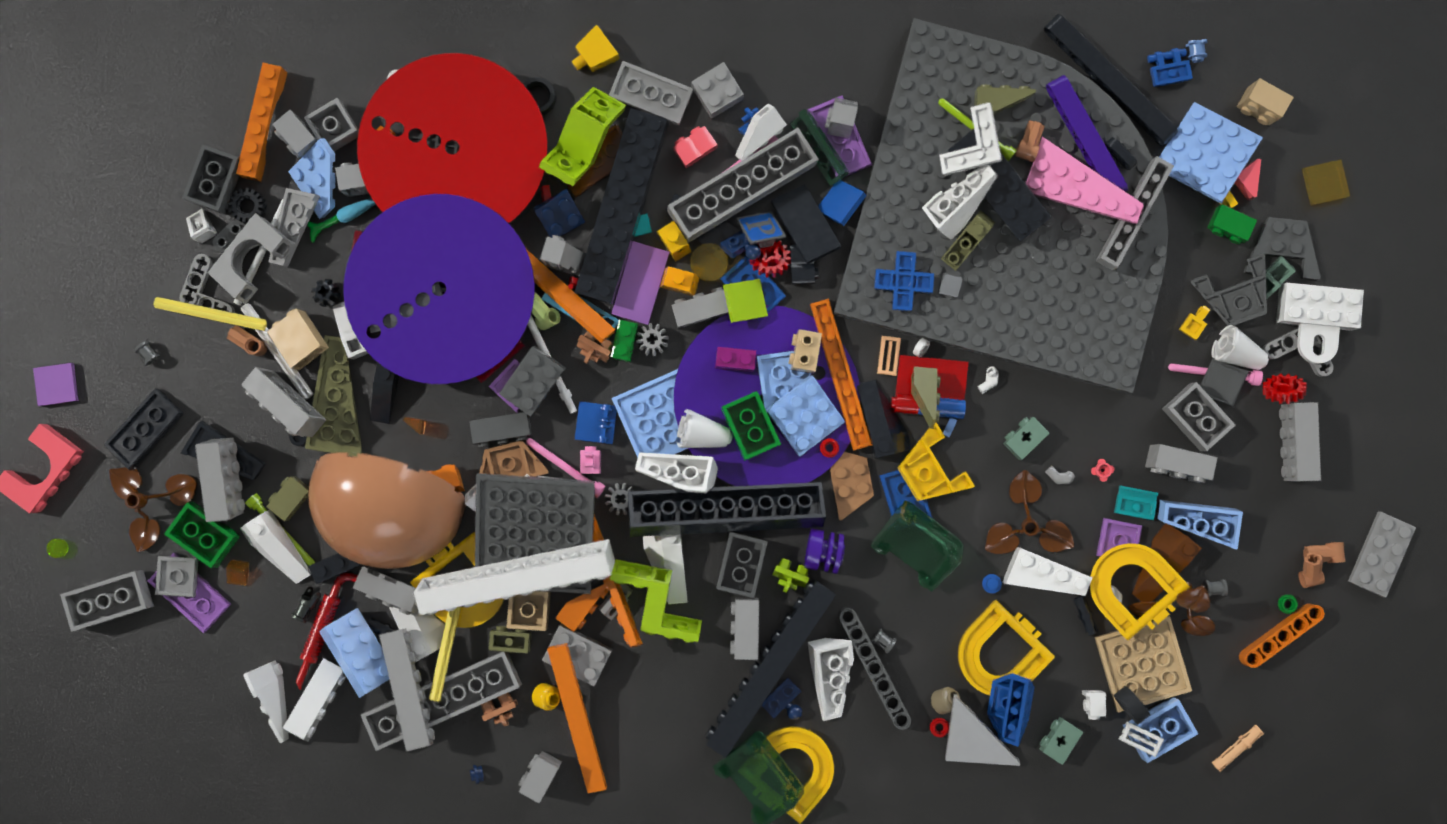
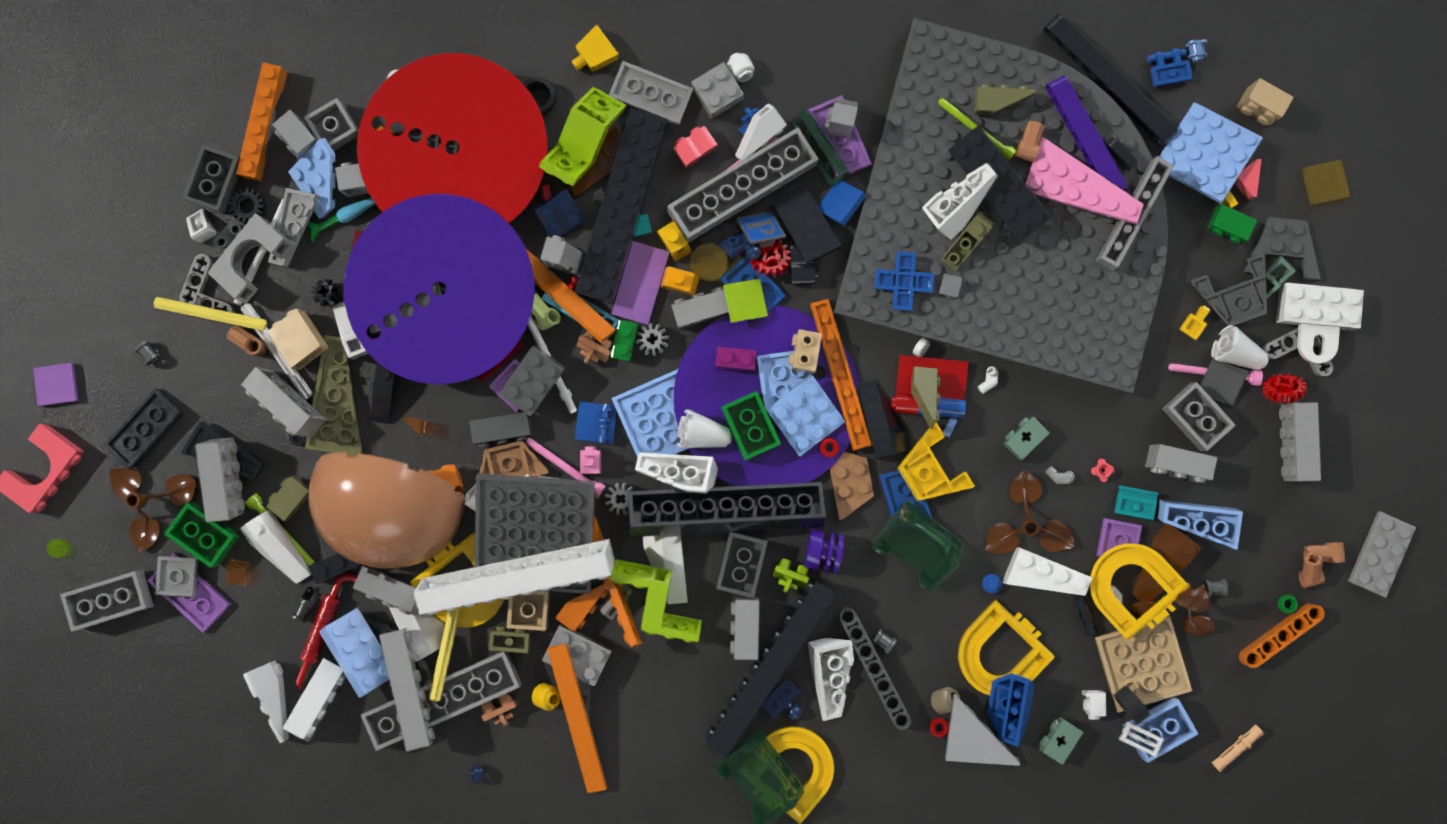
light grey brick [518,751,562,803] -> none
light nougat tile [877,336,901,376] -> none
white plate [939,102,1002,175] -> none
none -> white head [727,53,755,82]

